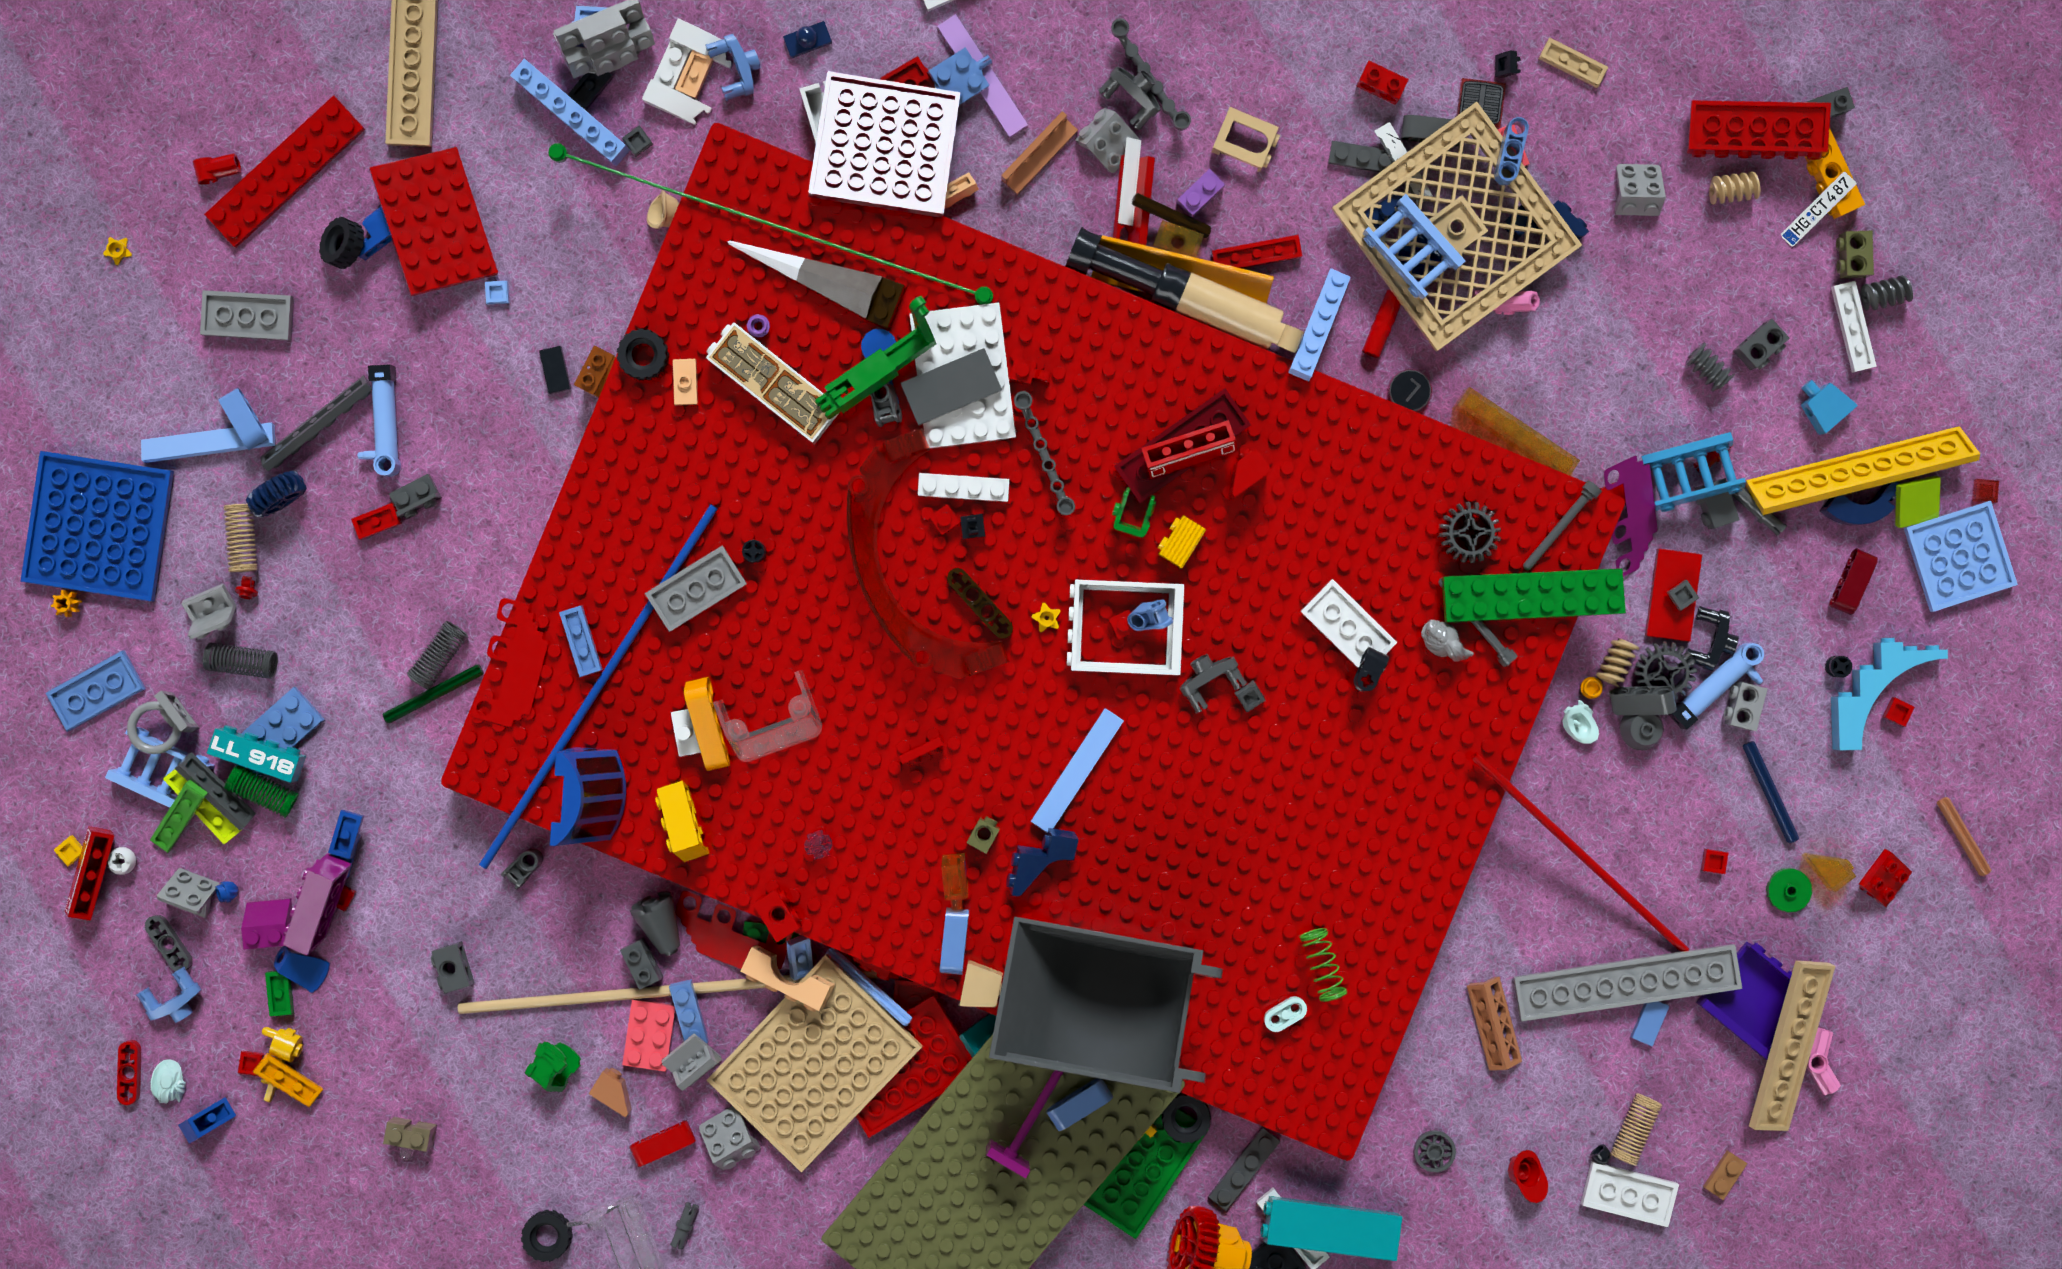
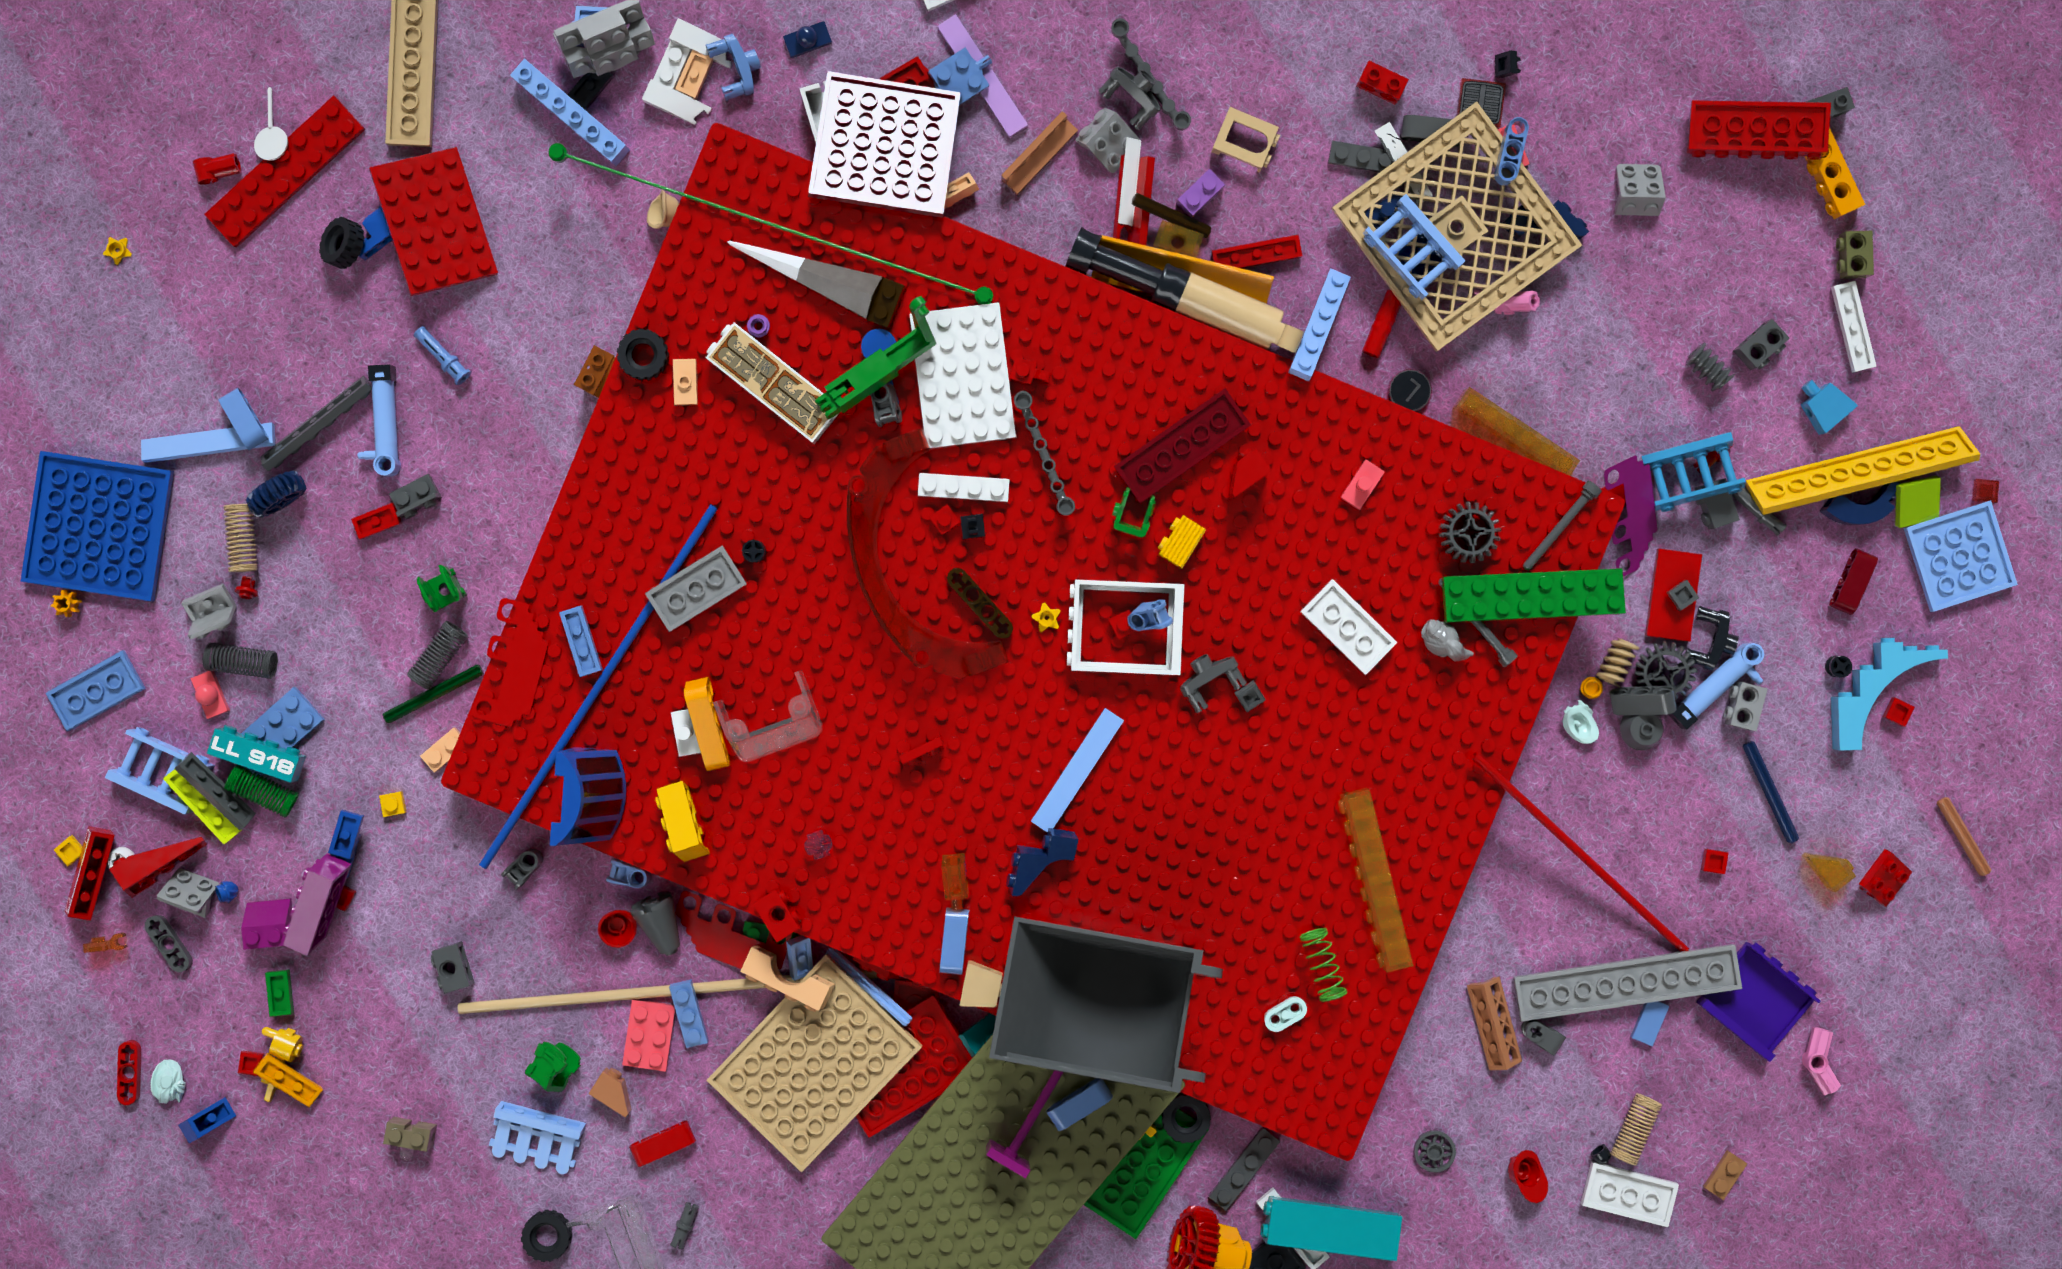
light grey tile [127,690,199,754] -> none
medium blue connector [136,967,202,1023] -> none
bright green tile [150,780,208,853] -> none
light grey plate [200,290,293,341] -> none
blue piece [274,946,330,993] -> none
light blue tile [485,281,510,305] -> none
black tile [539,346,571,394] -> none
dark grey brick [620,937,663,990] -> none
dark grey tile [622,125,653,157] -> none
light grey bracket [661,1034,722,1091] -> none
light grey bracket [699,1106,761,1170] -> none
dark grey tile [901,348,1002,426] -> none
olive brick [967,816,1000,854] -> none
red brick [1141,420,1237,479] -> none
black piece [1353,646,1389,692] -> none
tan tile [1538,37,1608,88] -> none
tan piece [1709,171,1761,205] -> none
tan plate [1749,960,1836,1131] -> none
green plate [1766,868,1812,912] -> none
white sticker [1781,172,1857,247] -> none
dark grey piece [1860,275,1913,311] -> none
none -> clear orange plate [83,932,127,953]
none -> red wedge [109,837,207,898]
none -> coral tile [191,671,230,719]
none -> white piece [254,87,288,161]
none -> yellow plate [379,791,407,817]
none -> medium blue pin [413,326,472,385]
none -> green piece [416,565,467,612]
none -> light nougat plate [420,727,460,773]
none -> light blue fence [489,1101,586,1174]
none -> red helmet [598,910,637,948]
none -> light blue piece [606,859,651,888]
none -> clear yellow brick [1338,788,1413,972]
none -> coral tile [1340,460,1384,510]
none -> dark grey piece [1521,1019,1566,1056]

